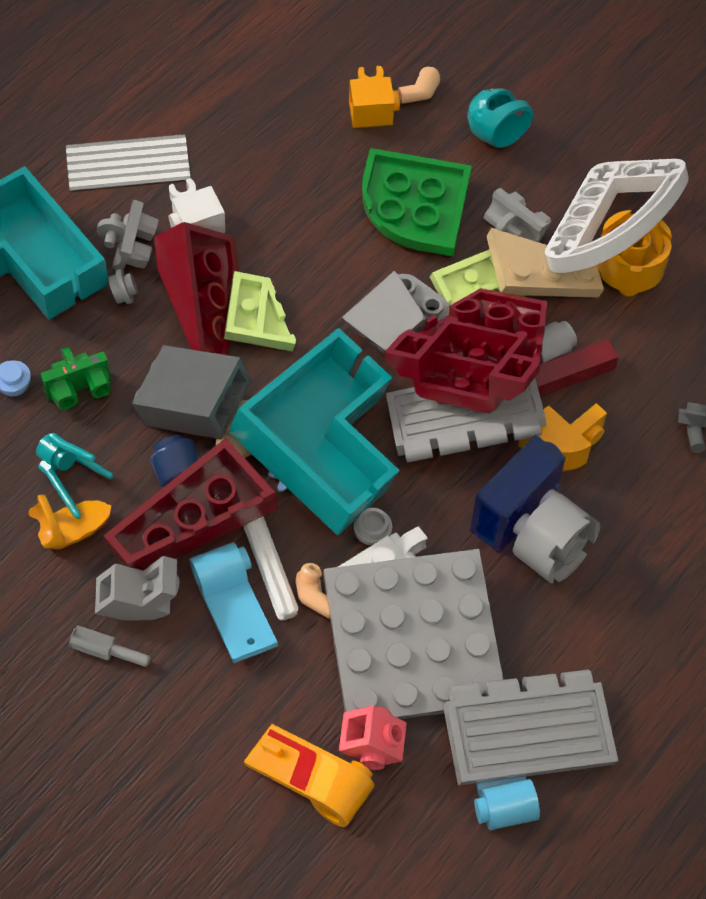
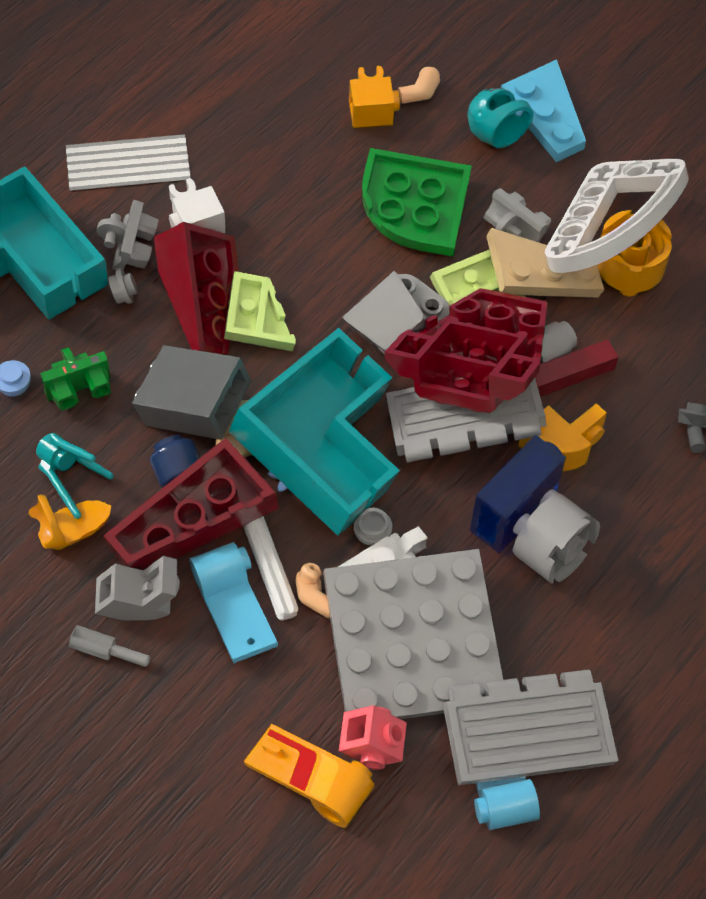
none -> medium azure wing [501,60,586,162]

